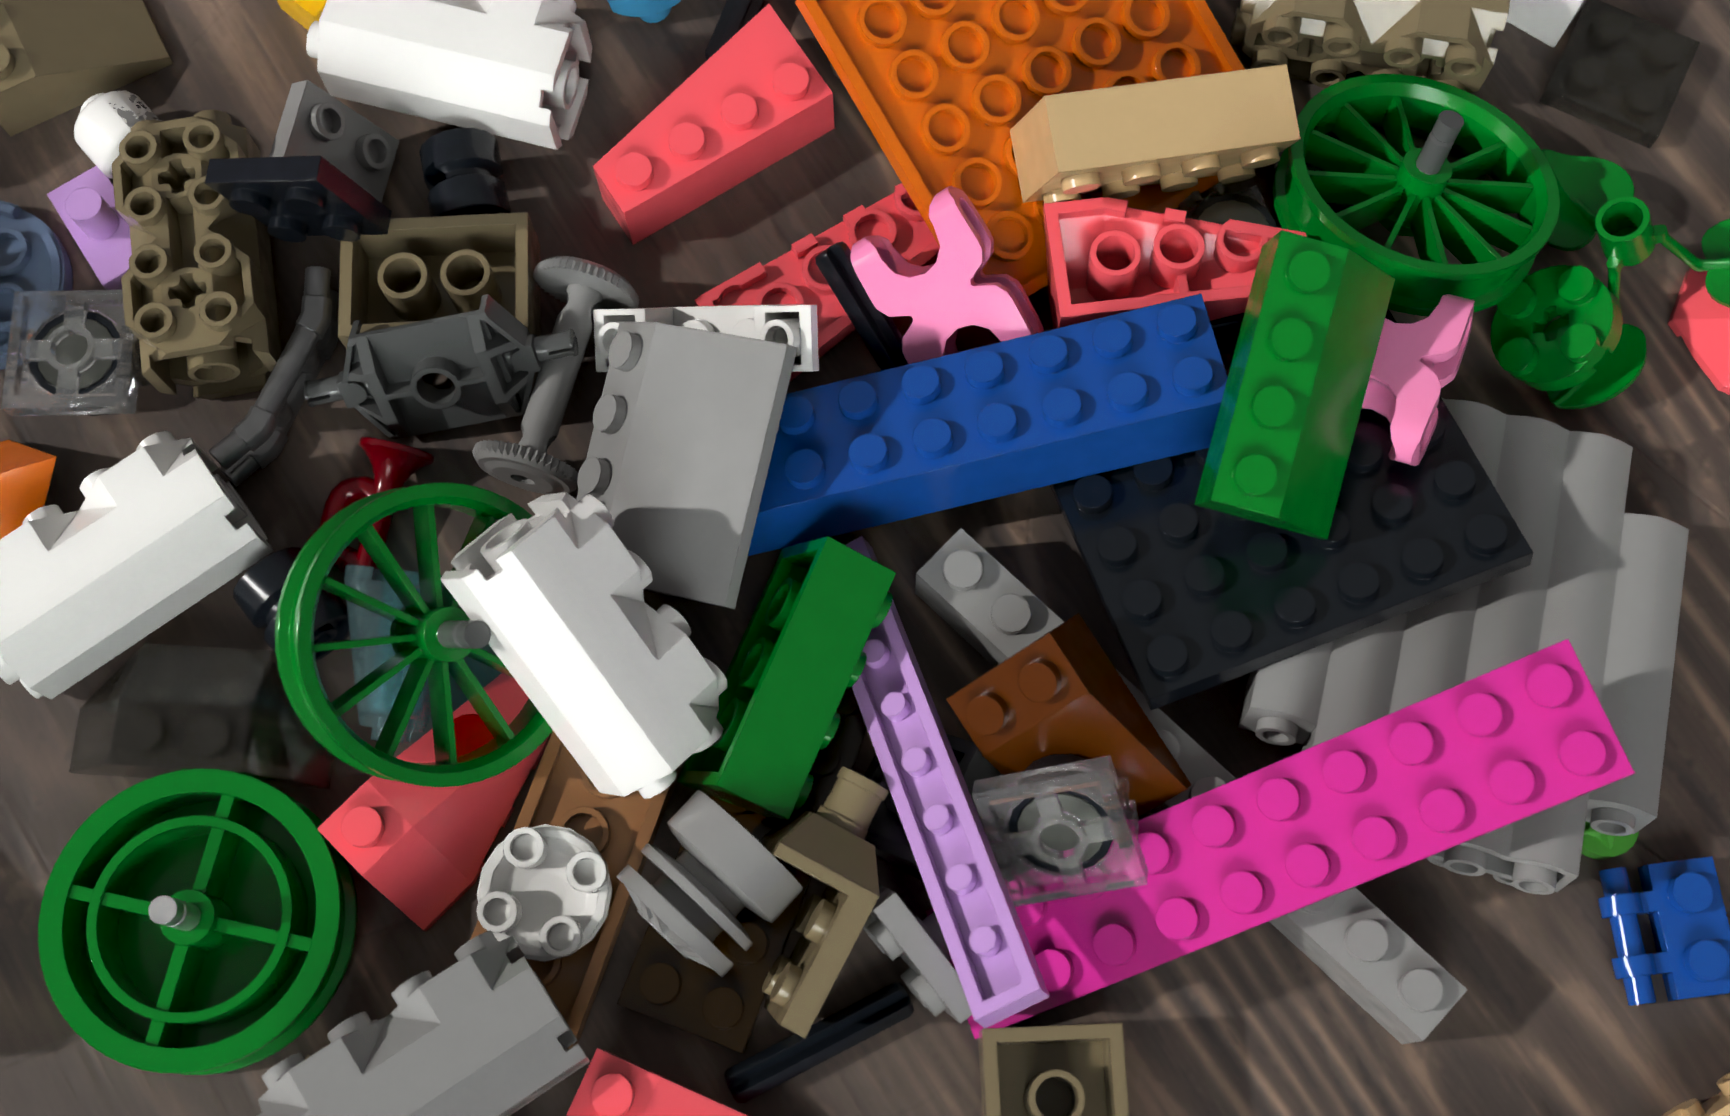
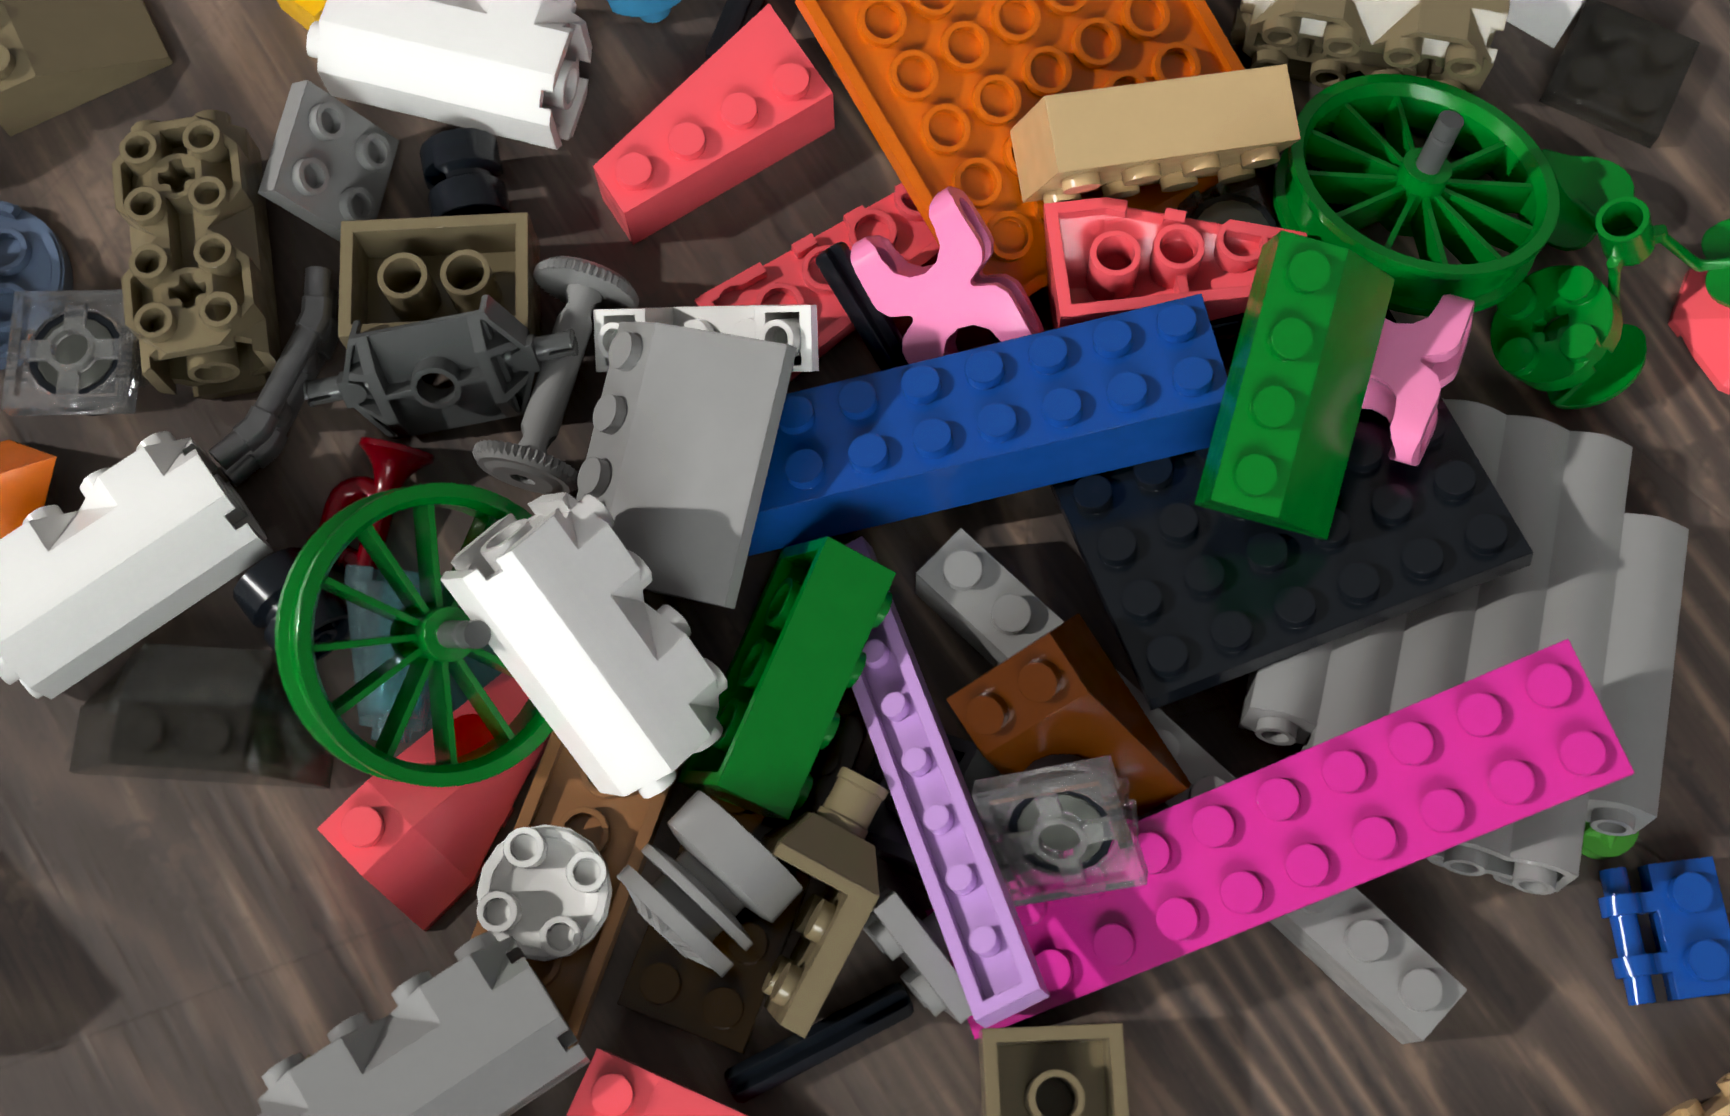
green wheel [38,768,358,1075] -> none
lavender tile [47,166,132,295] -> none
white head [74,90,160,179] -> none
black plate [205,156,392,242] -> none

